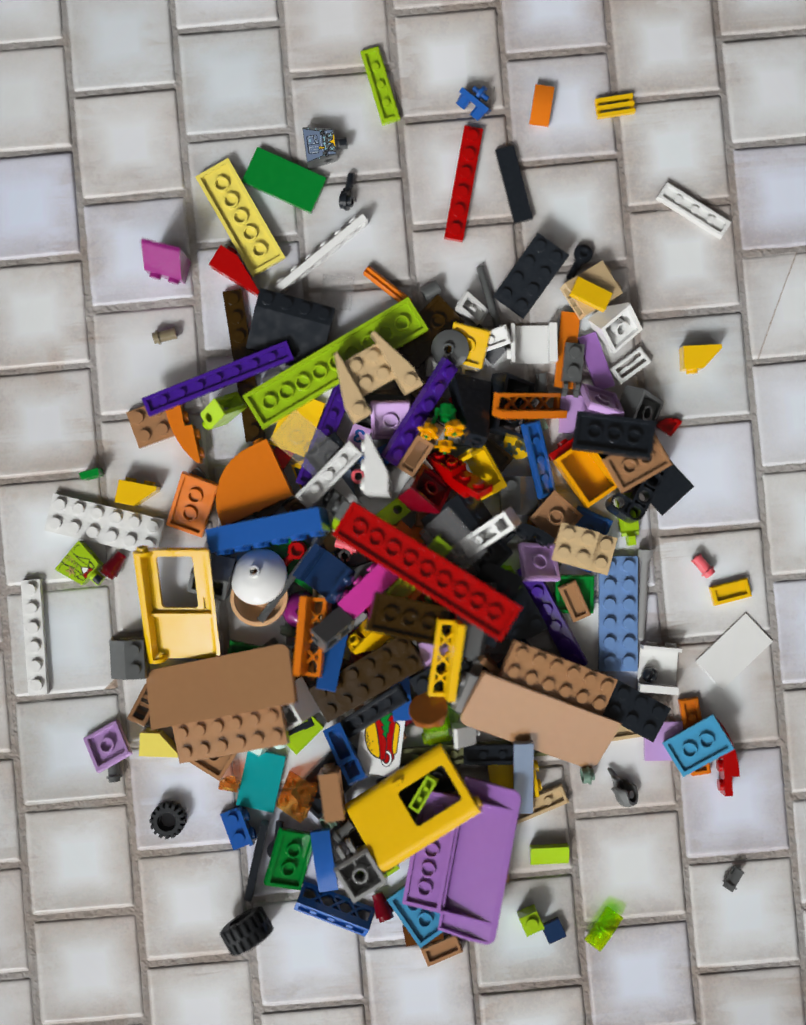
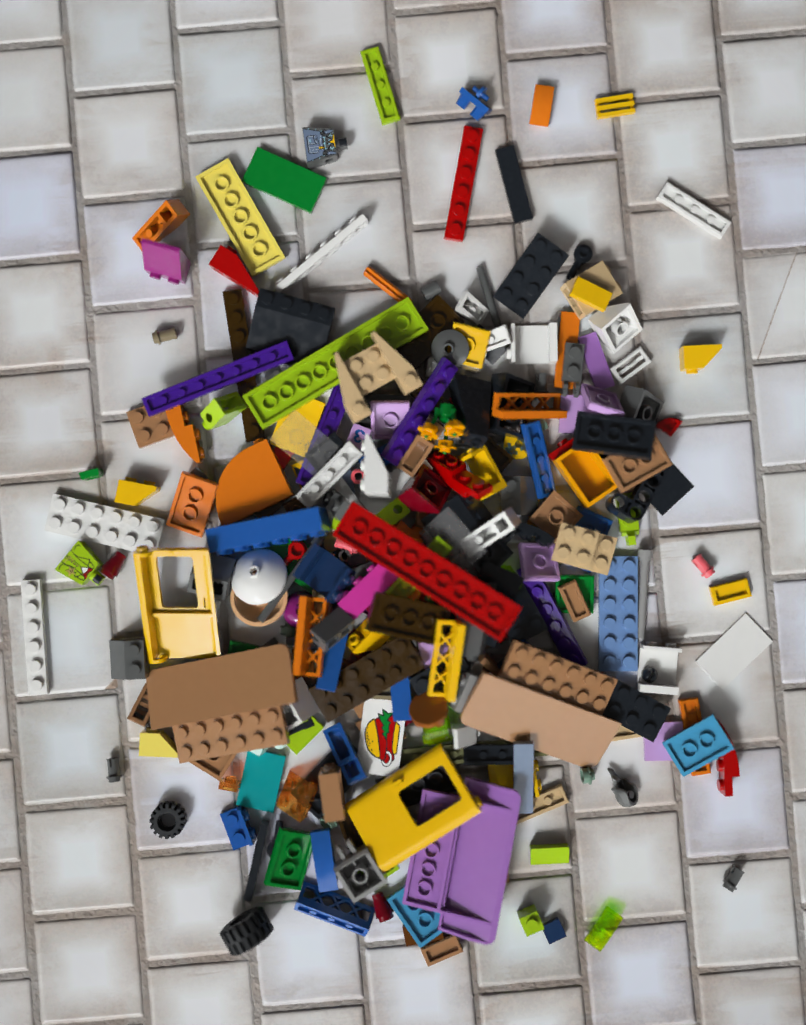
lavender tile [83,719,133,773] -> none
clear piece [321,274,354,311] -> none
dark grey pin [332,819,356,844] -> none
black plate [339,173,355,211] -> none
black tile [340,684,410,738] -> none
lime piece [408,773,439,813] -> none
none -> orange slope [132,199,190,251]

